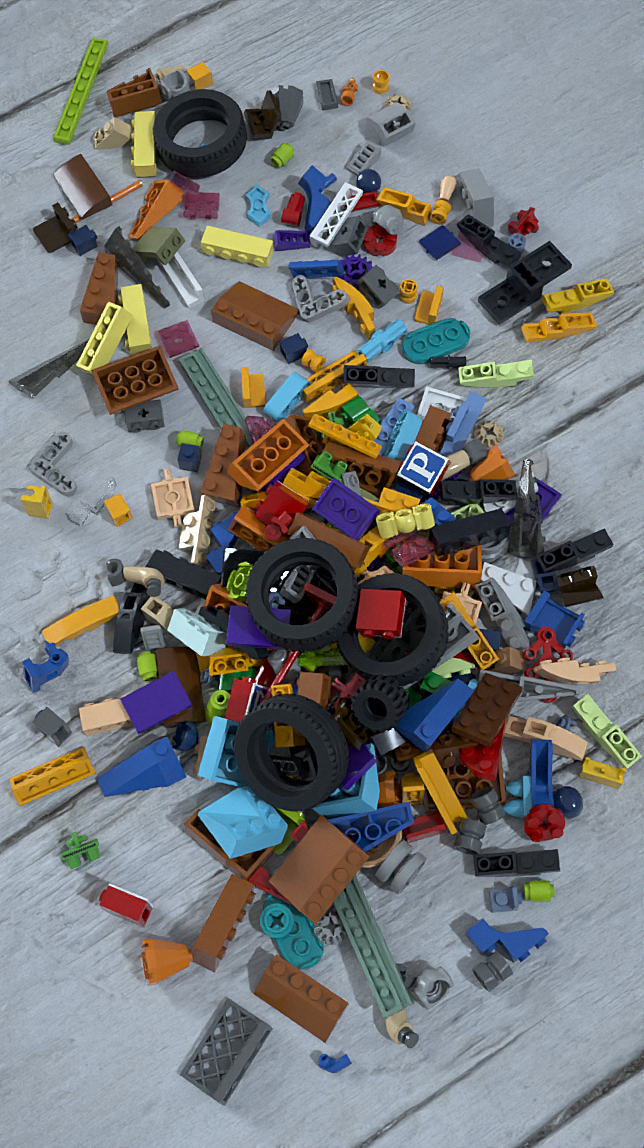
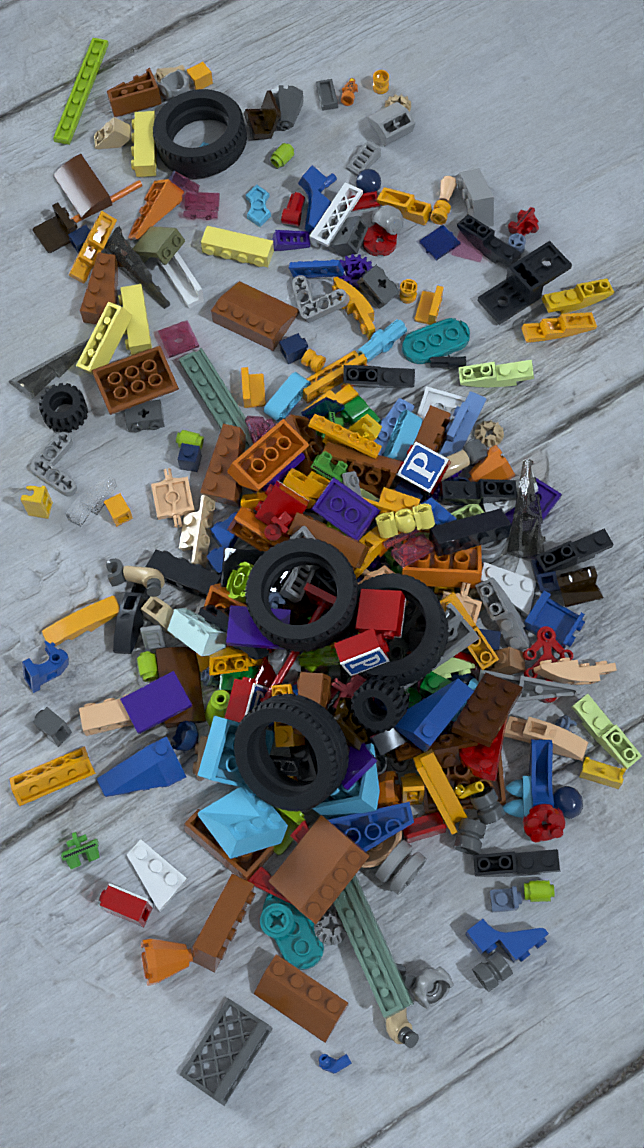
none -> black tyre [39,383,88,433]
none -> light orange slope [68,211,117,284]
none -> white wing [127,839,188,912]
none -> piece [301,397,345,420]
none -> piece [334,629,390,676]
none -> yellow arm [454,781,484,799]

